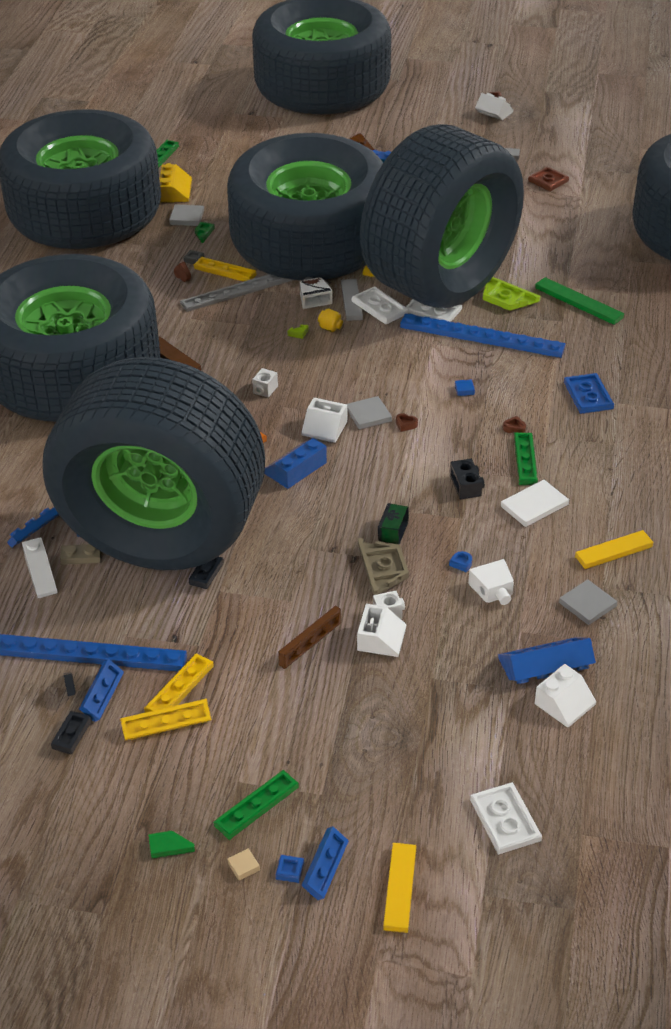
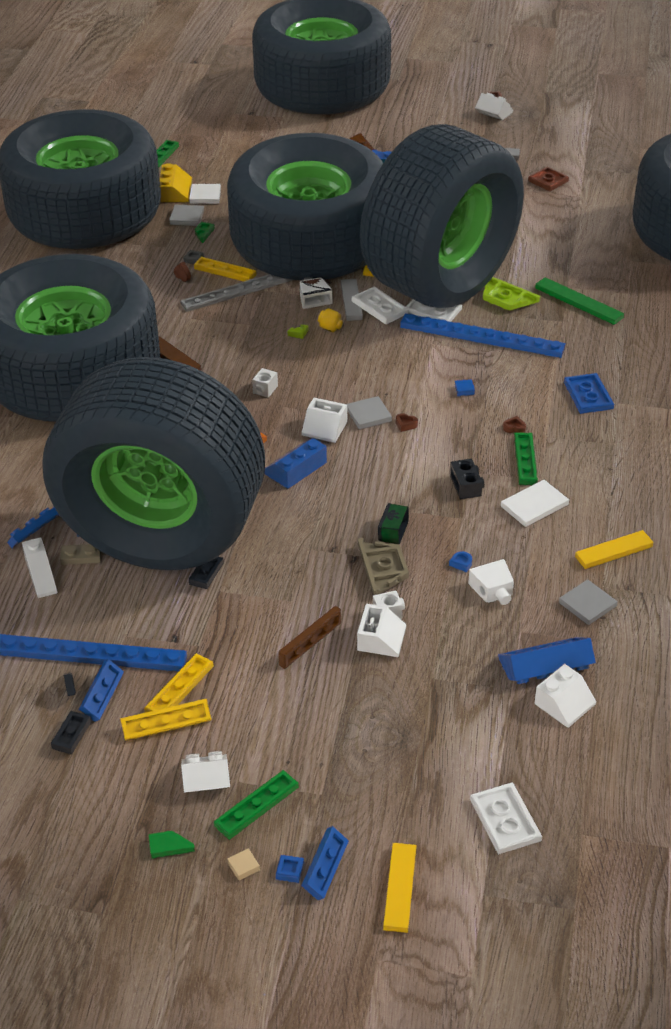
none -> white slope [181,751,230,792]
none -> white tile [189,184,221,204]

